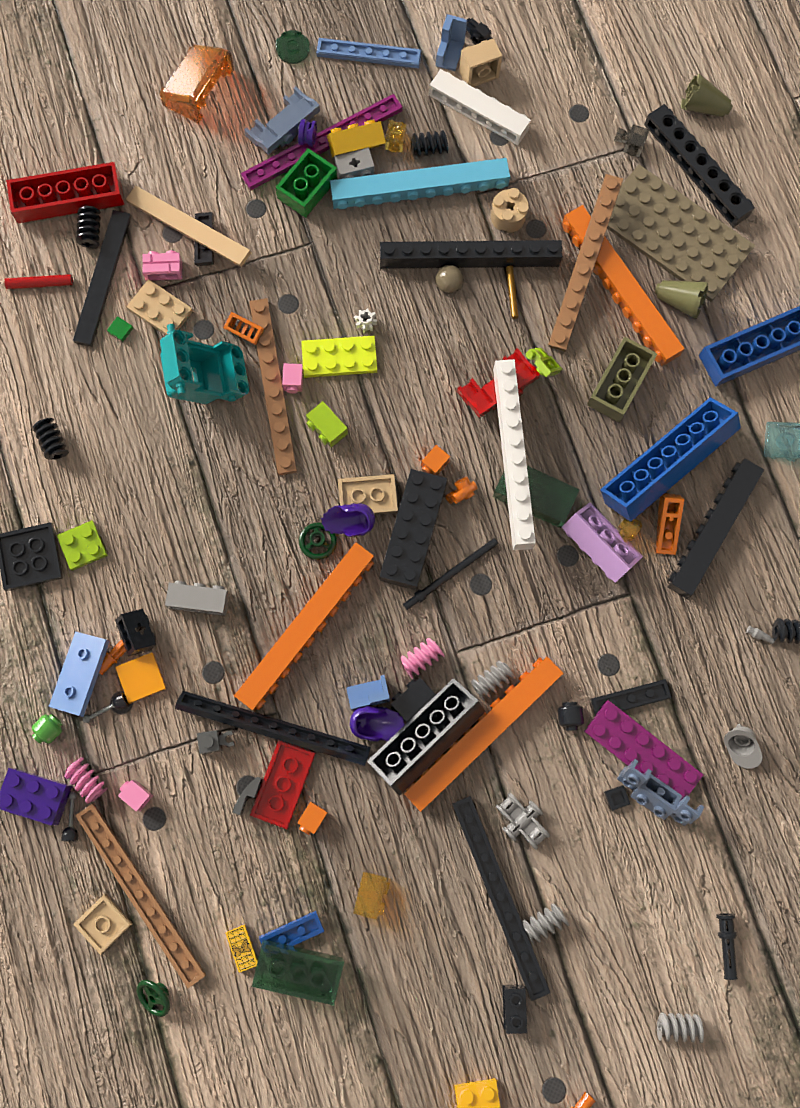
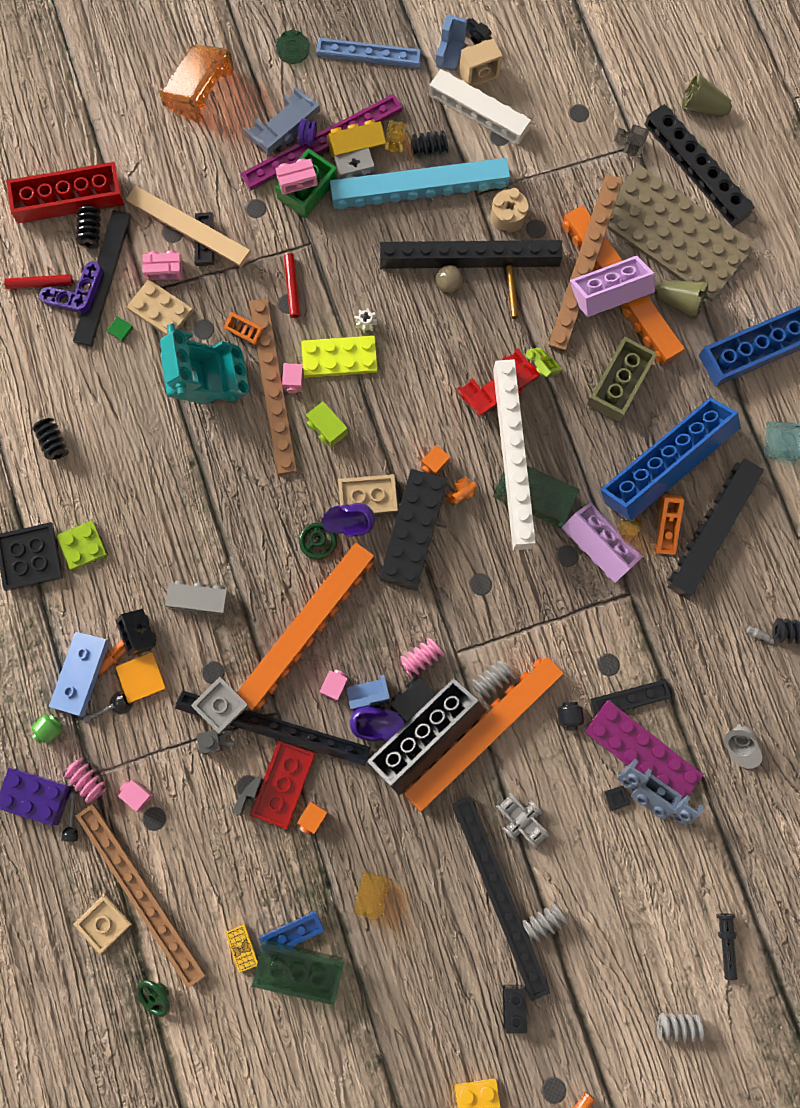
black bar [402,538,498,610] -> none
none -> dark purple beam [39,262,103,313]
none -> light grey plate [191,677,249,734]
none -> bright pink brick [275,158,318,195]
none -> red piece [284,253,301,318]
none -> bright pink brick [320,669,348,701]
none -> lavender slope [570,256,655,317]

